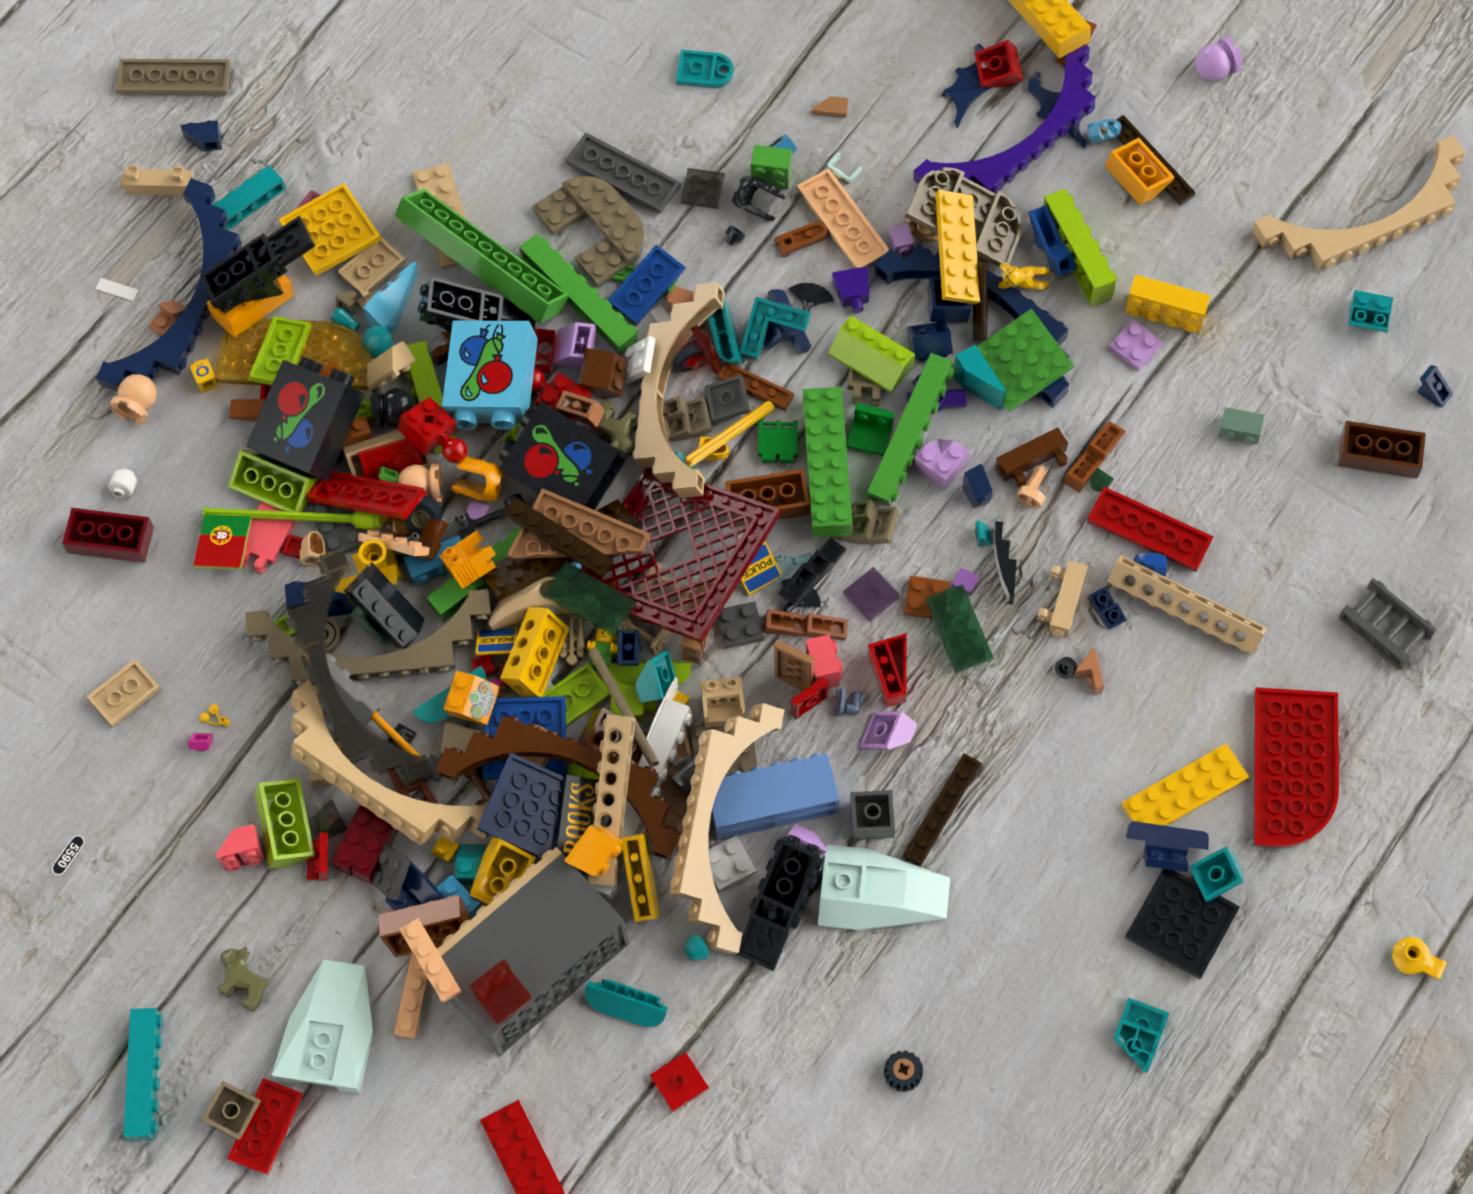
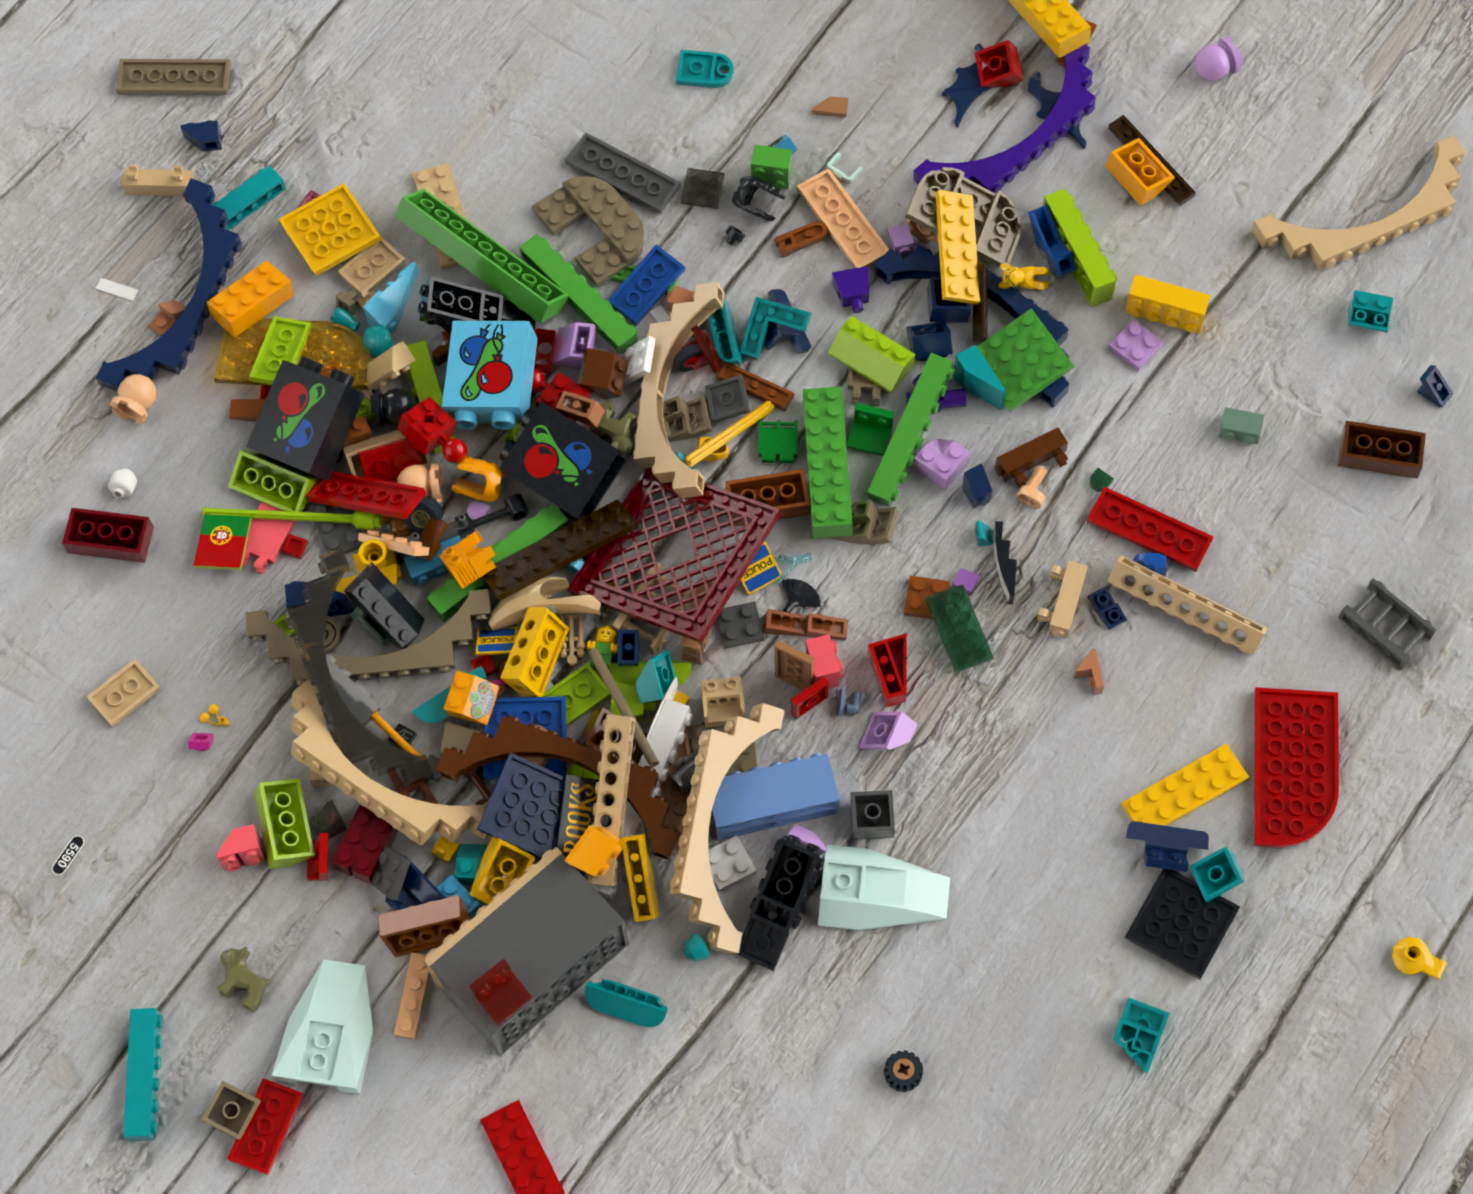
yellow brick [189,358,219,393] -> none
black wedge [201,215,316,314] -> none
tan rock [300,531,325,567] -> none
bright green slope [378,466,399,483] -> none
light nougat plate [399,918,462,1003] -> none
dark brown plate [504,497,614,578] -> none
medium nougat wing [507,488,651,559] -> none
clear green plate [544,561,635,636] -> none
red plate [650,1052,709,1112] -> none
black slope [778,537,847,606] -> none
black hand [789,282,834,312] -> none
clear purple plate [843,567,900,622] -> none
dark brown tile [903,753,982,867] -> none
black tile [1055,657,1077,679] -> none
dark orange slope [1063,421,1126,493] -> none
dark azure rock [1087,119,1121,144] -> none

